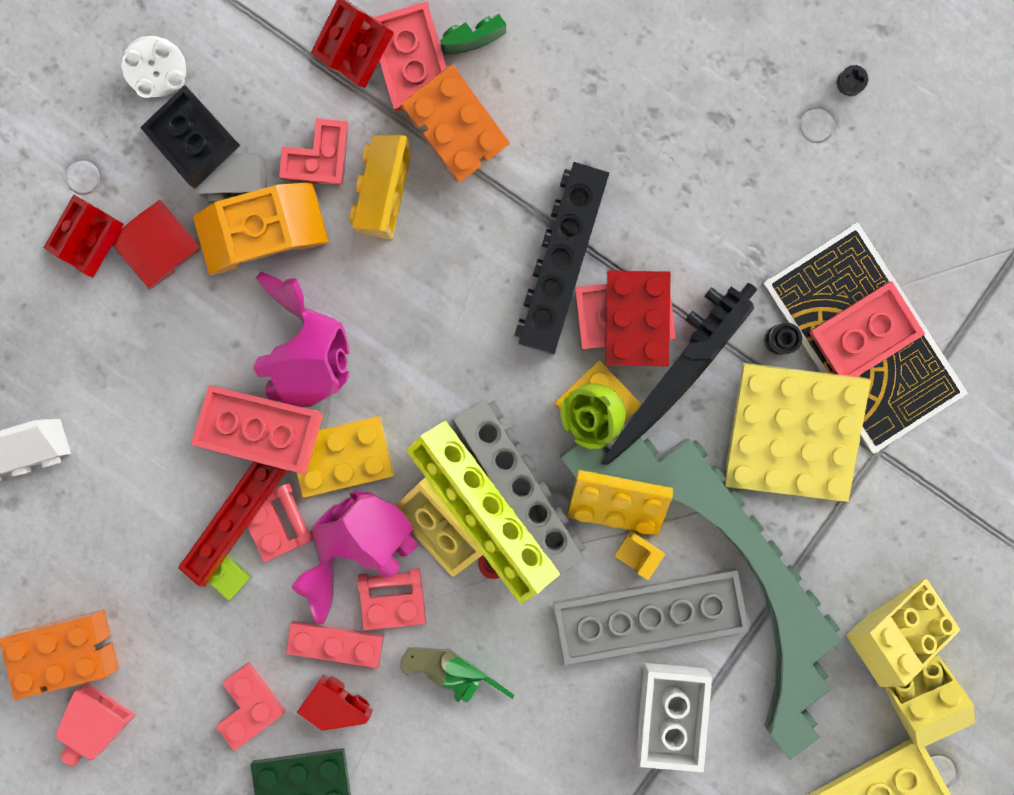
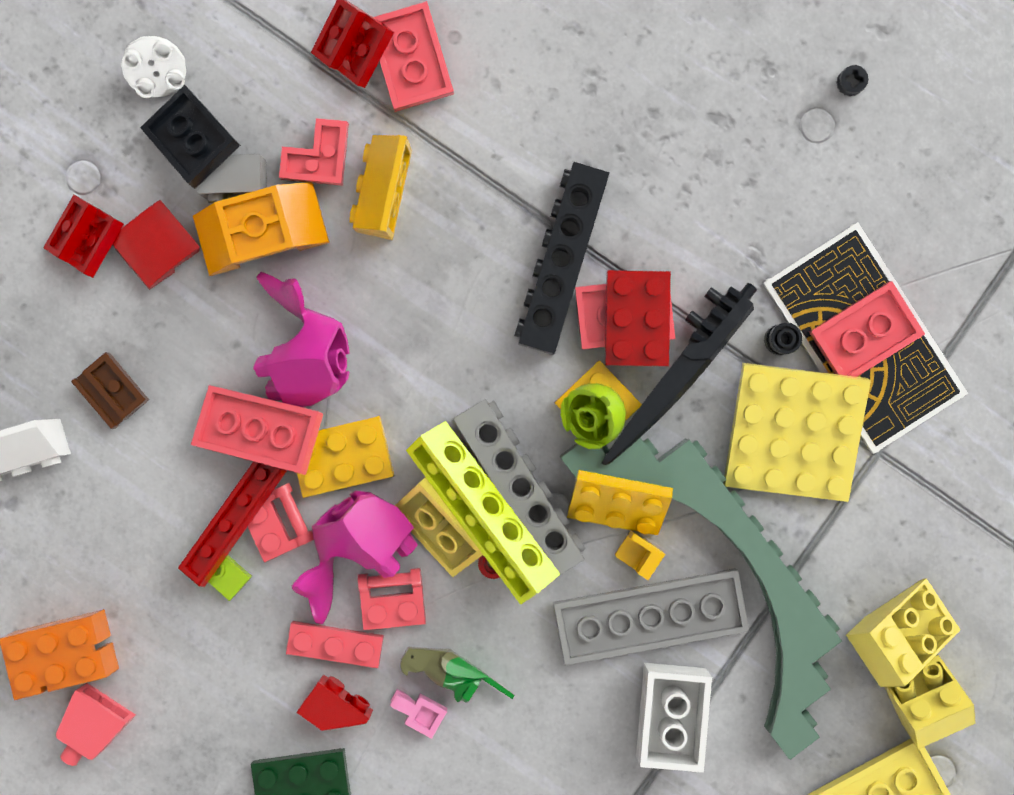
coral plate [216,662,286,751] -> none
orange piece [399,64,510,182] -> none
green slope [440,13,506,55] -> none
none -> reddish brown plate [71,352,149,429]
none -> bright pink plate [390,689,447,739]

